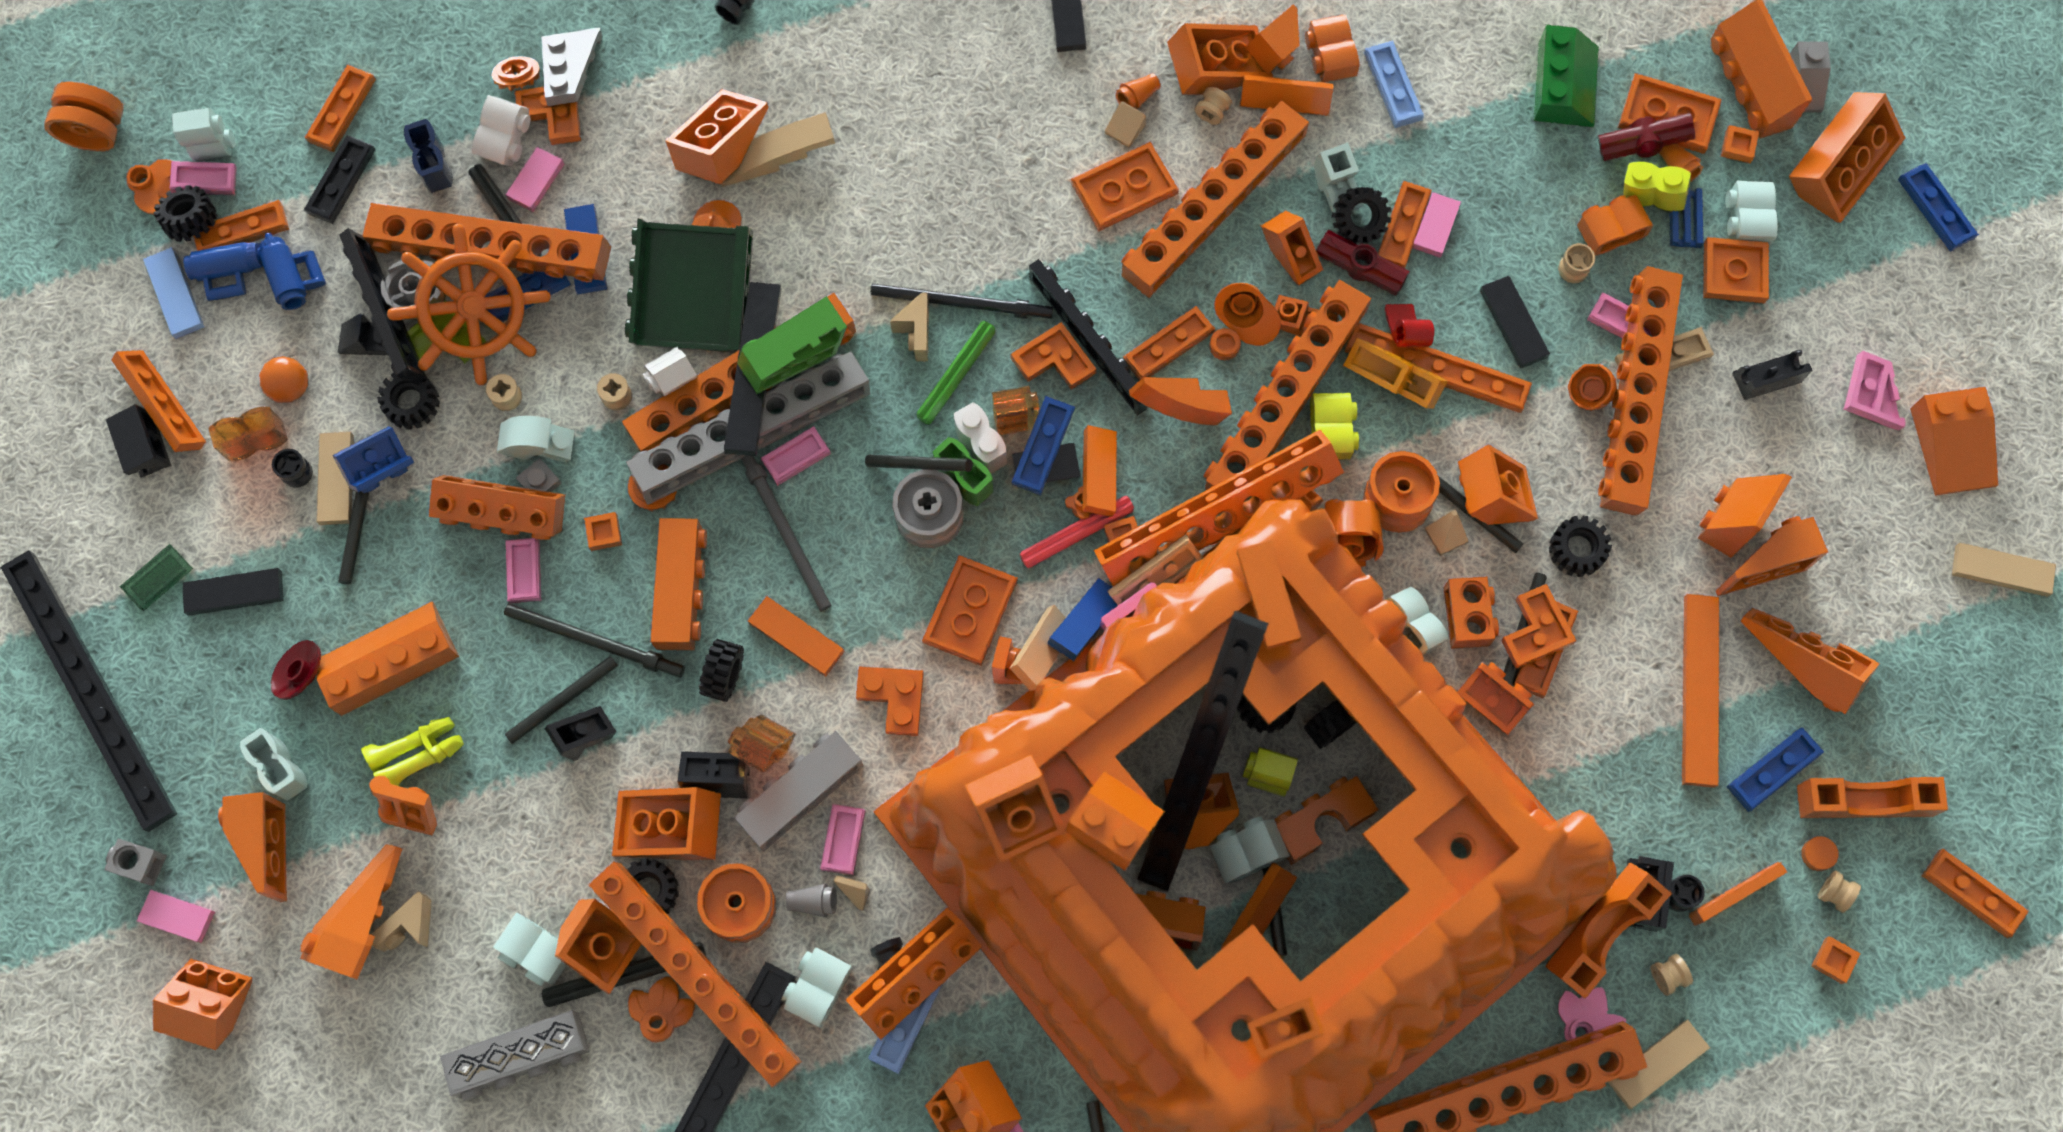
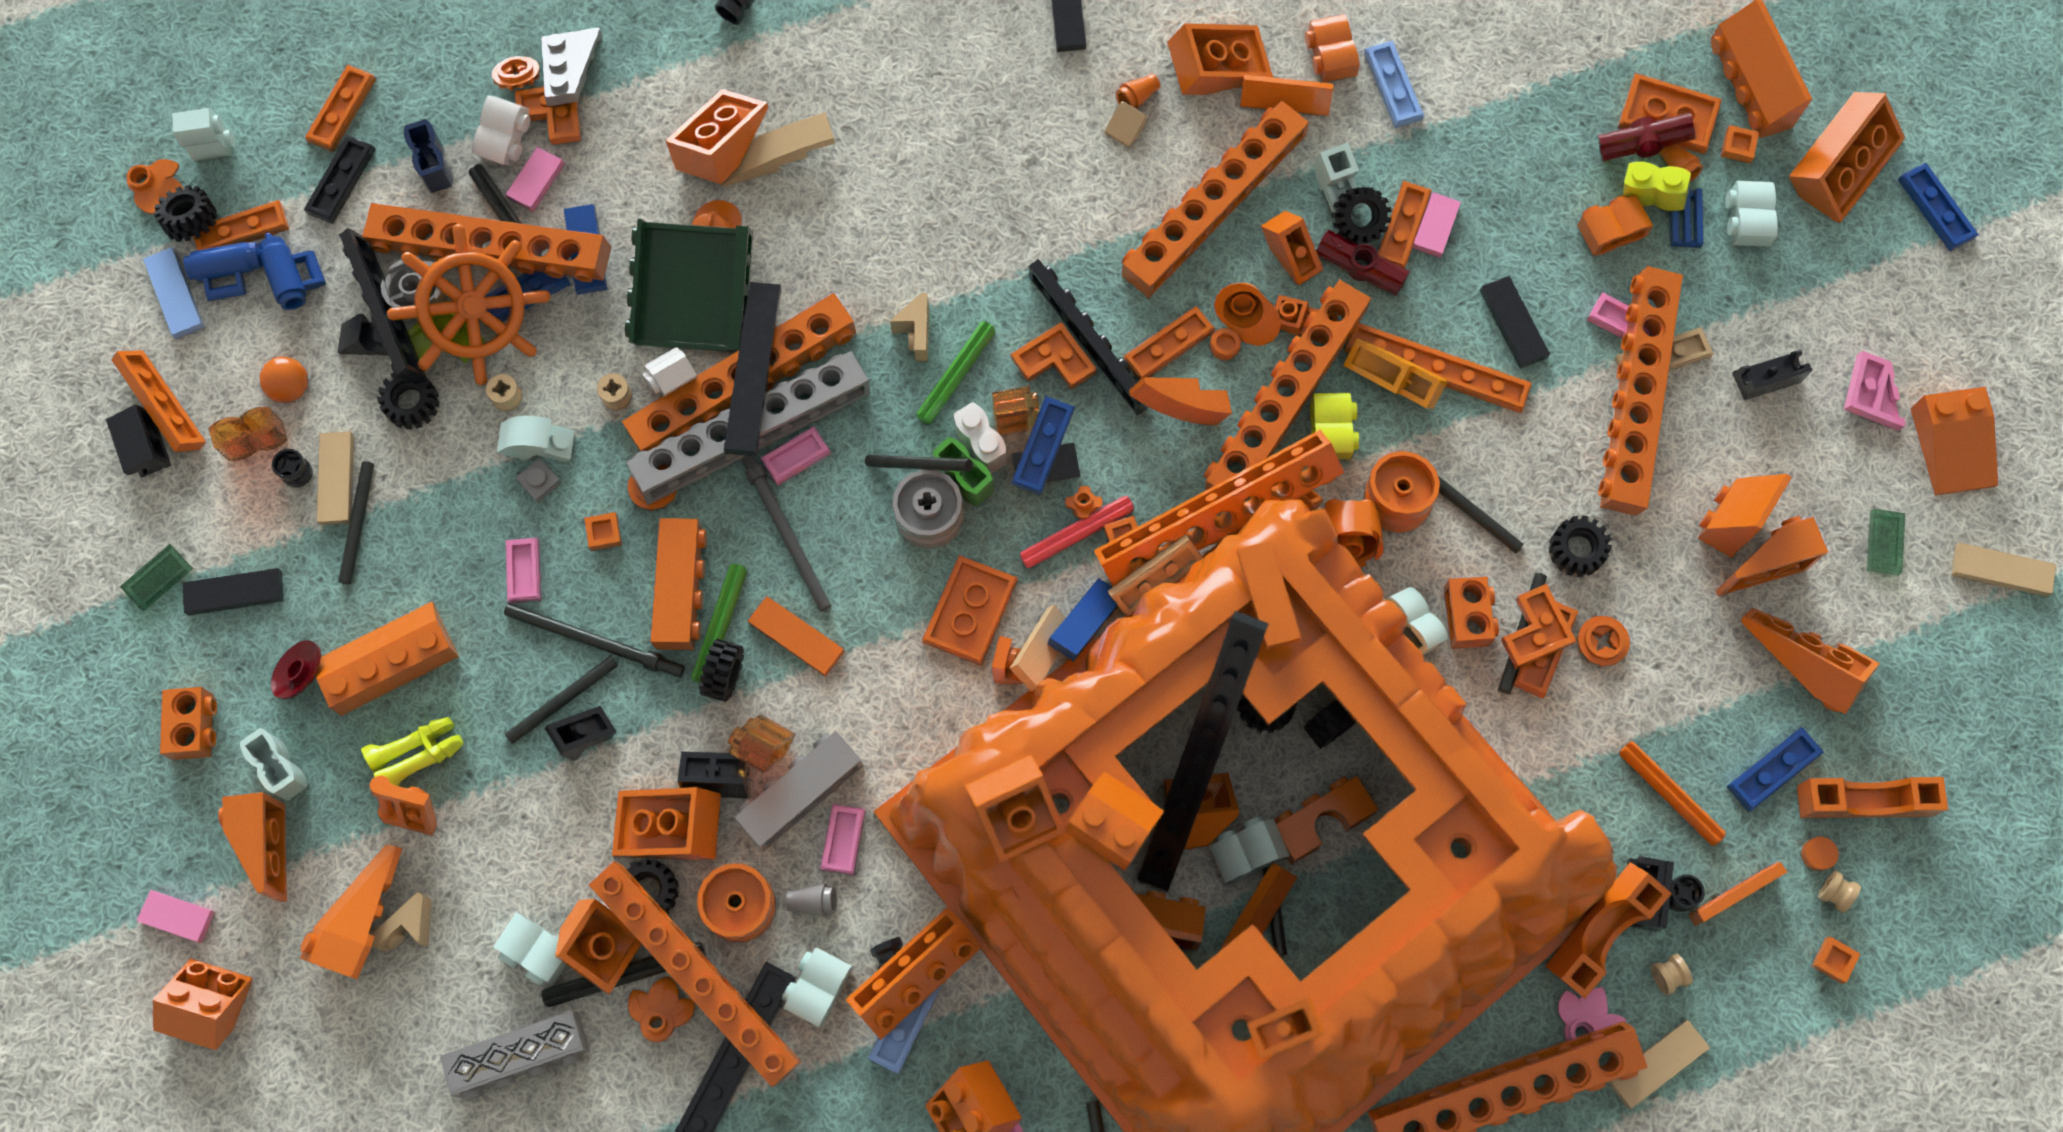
black plate [1,550,177,832] -> none
orange wheel [44,81,124,152] -> none
light grey brick [104,838,167,887] -> none
bright pink tile [170,161,236,195] -> none
blue bracket [332,426,414,493] -> none
orange brick [429,475,566,540] -> none
bright green wedge [737,296,847,394] -> none
tan slope [834,876,870,911] -> none
orange plate [856,666,924,736] -> none
black bar [871,283,1053,319] -> none
orange tile [1071,142,1179,231] -> none
orange tile [1082,425,1117,517] -> none
bright pink tile [1100,582,1157,631] -> none
tan wheel [1195,87,1232,125] -> none
neon yellow brick [1242,747,1298,797] -> none
orange slope [1245,4,1300,74] -> none
red panel [1385,304,1434,347] -> none
tan slope [1425,509,1468,556] -> none
orange bracket [1457,662,1534,735] -> none
orange slope [1458,444,1538,525] -> none
green slope [1534,25,1599,127] -> none
tan wheel [1558,243,1595,283] -> none
orange hair [1568,364,1617,411] -> none
orange tile [1682,594,1719,788] -> none
orange plate [1703,237,1769,303] -> none
light grey slope [1790,42,1831,112] -> none
orange tile [1922,849,2029,939] -> none
none -> orange brick [160,687,217,760]
none -> bright green axle [691,563,747,684]
none -> orange gear [1577,616,1630,667]
none -> orange axle [1619,741,1726,846]
none -> clear green tile [1867,508,1905,576]

